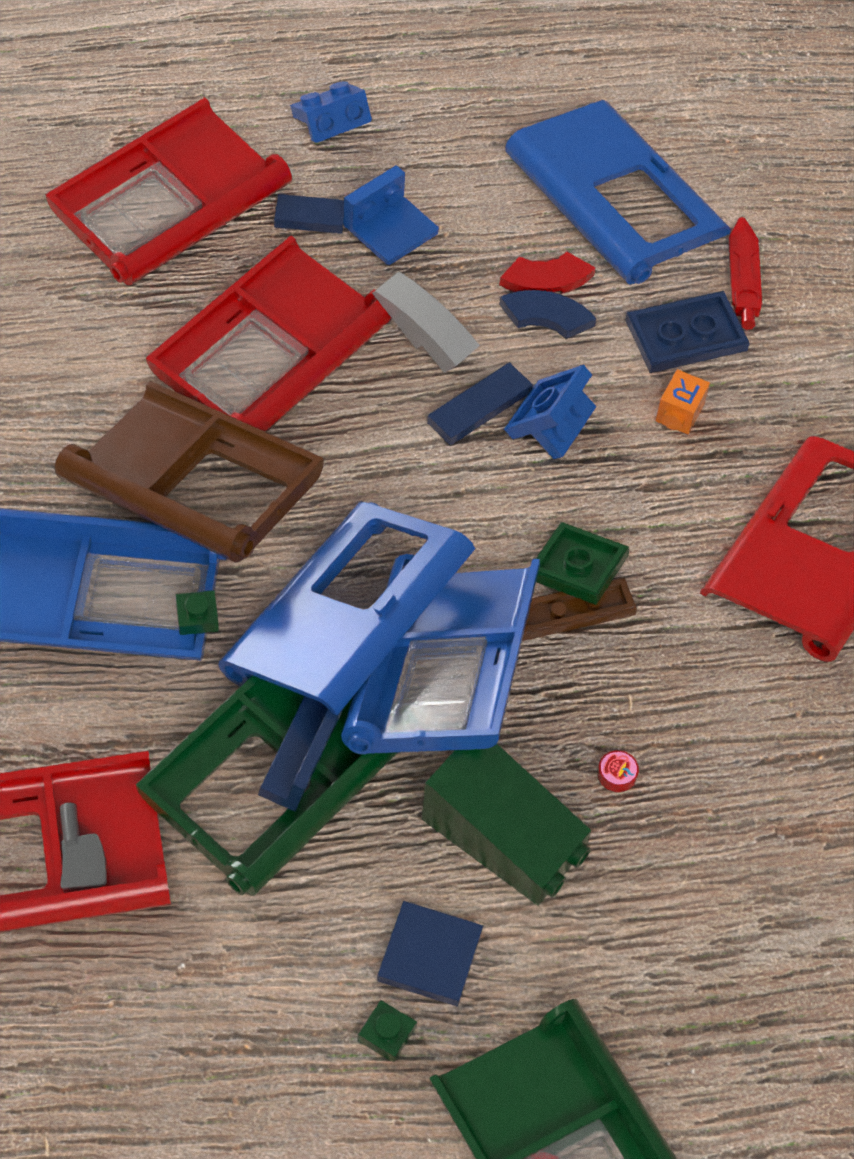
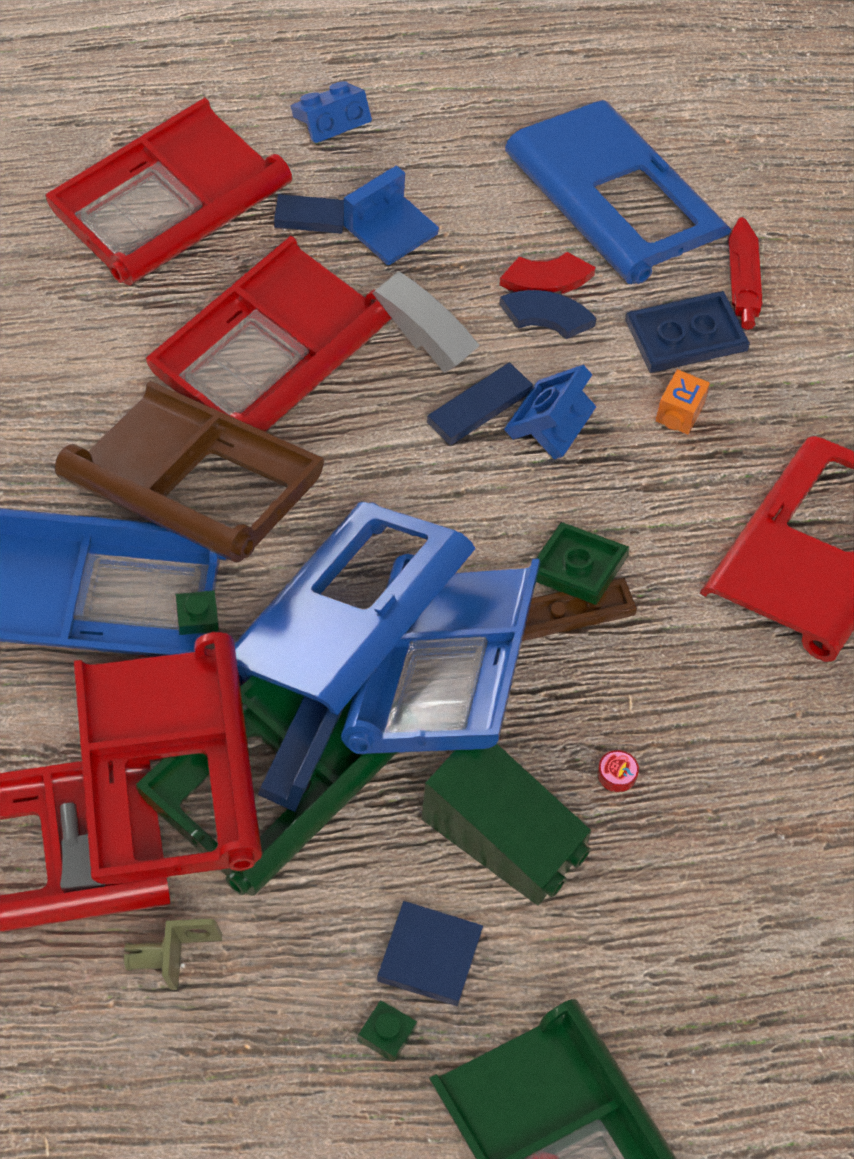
none -> red piece [74,632,262,884]
none -> olive bracket [124,919,223,990]

